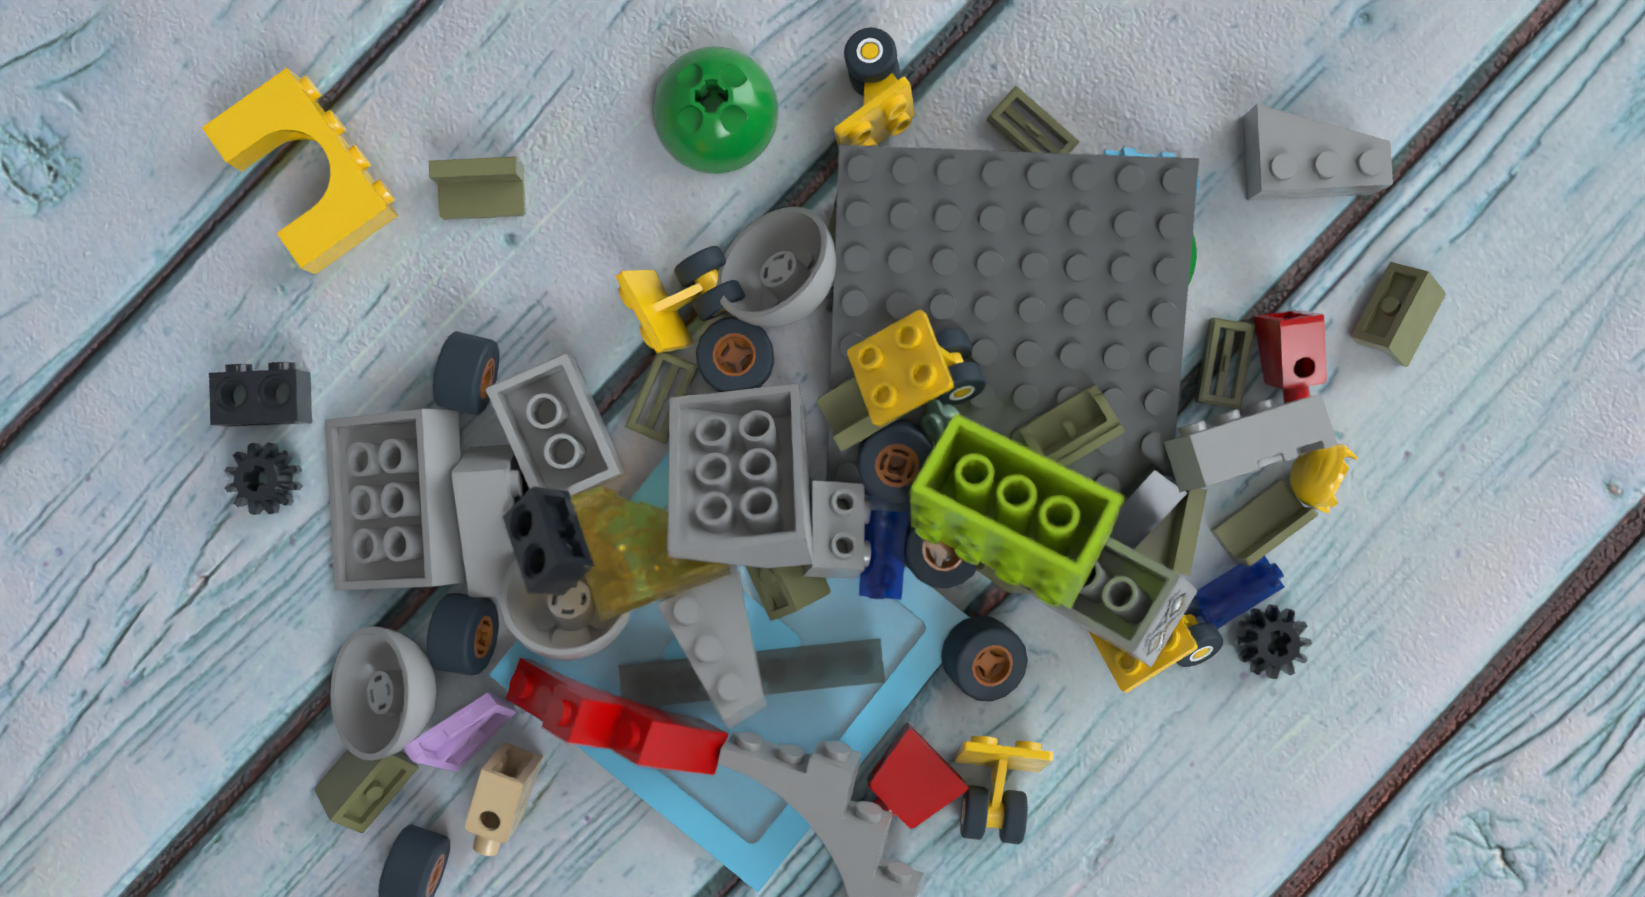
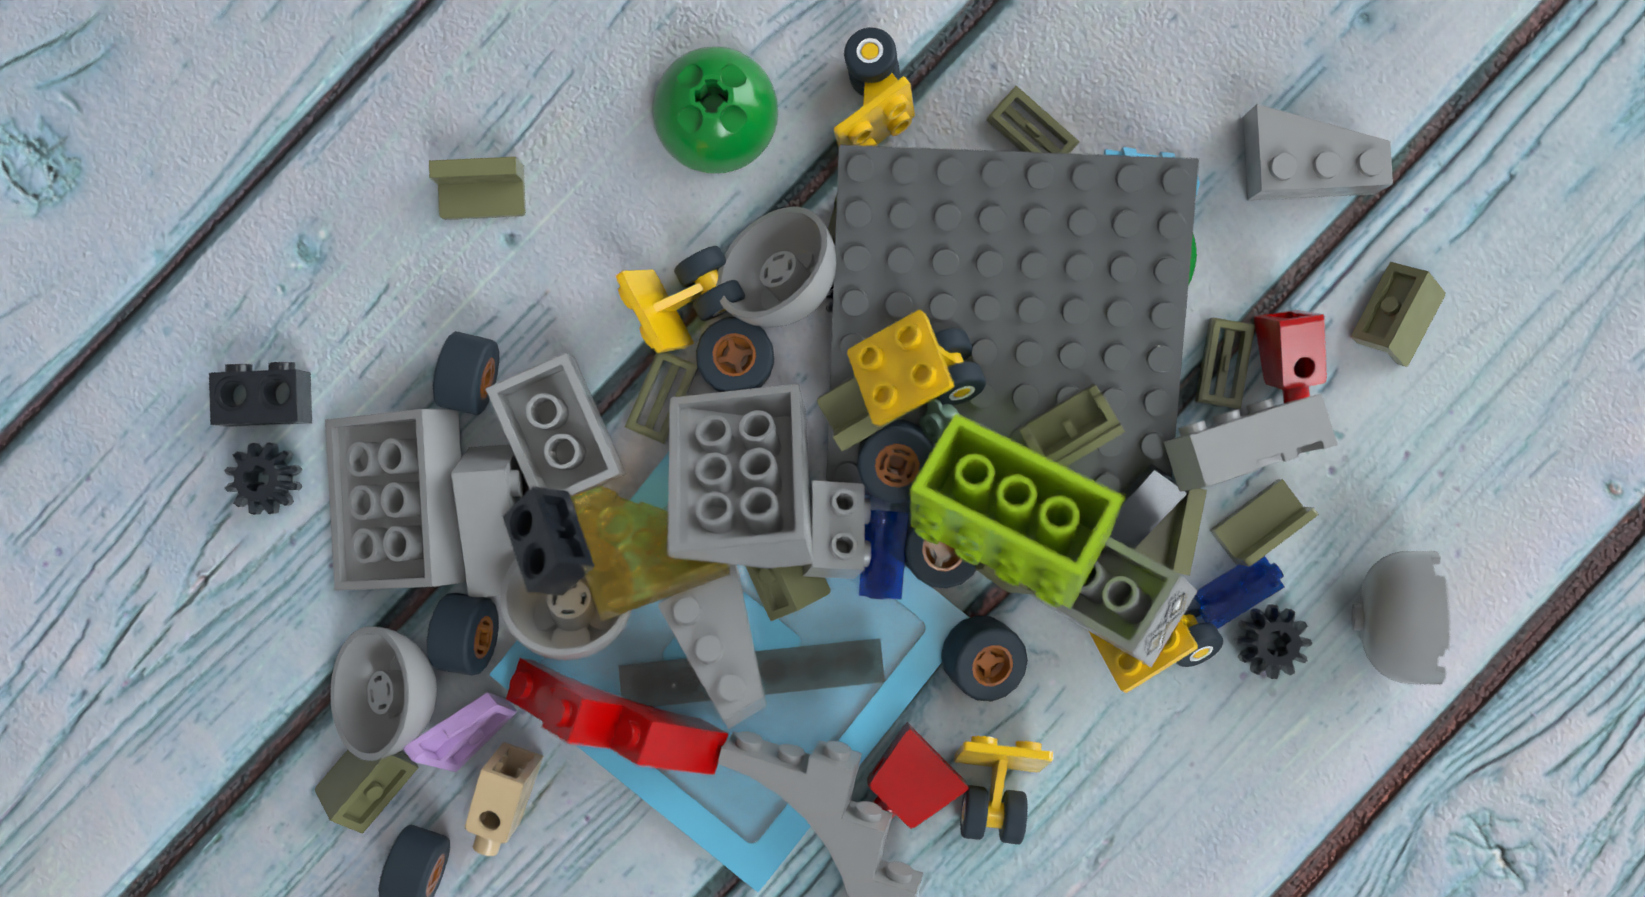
yellow arch [201,68,398,275] -> none
yellow hair [1290,443,1358,514] -> none
none -> light grey cylinder [1352,551,1450,685]

